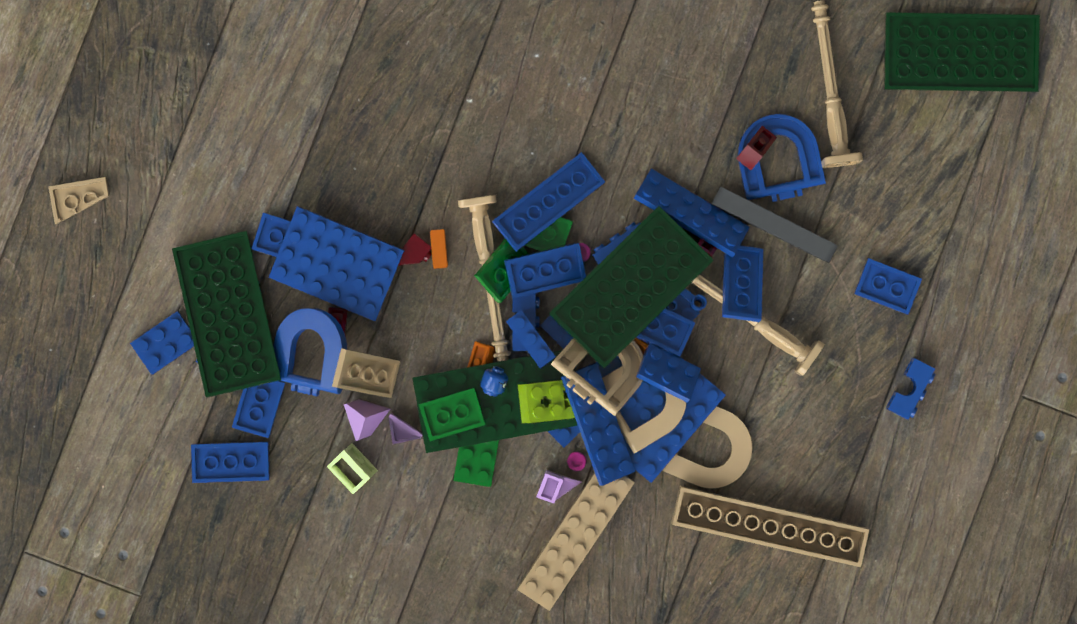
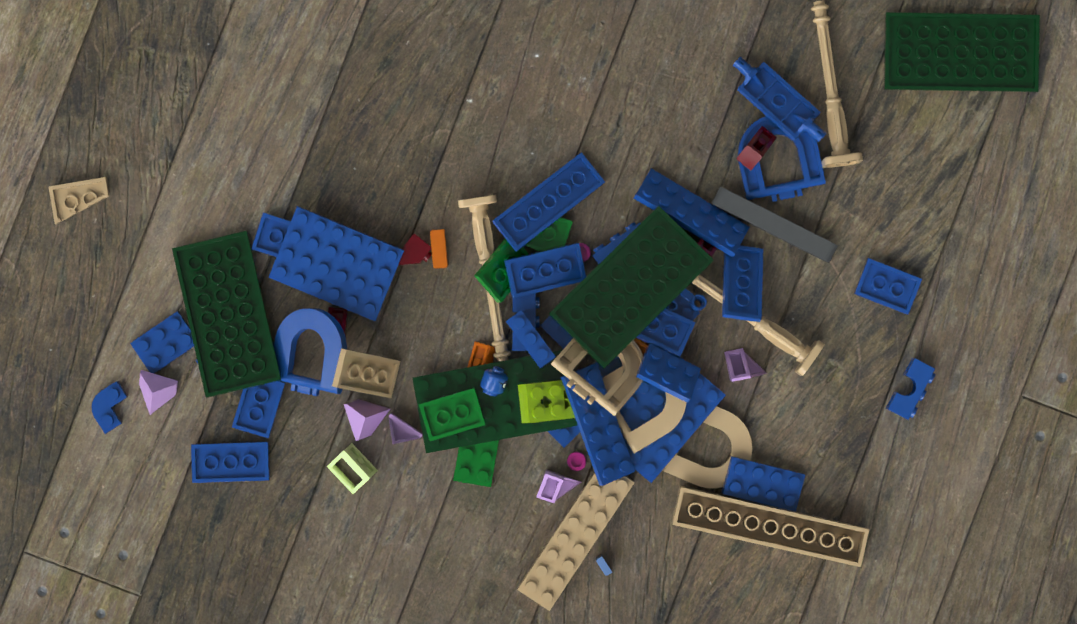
none -> blue plate [92,381,128,434]
none -> lavender slope [139,370,178,415]
none -> medium blue tile [596,554,612,576]
none -> blue plate [722,456,805,512]
none -> lavender slope [724,348,767,382]
none -> blue plate [733,57,827,142]

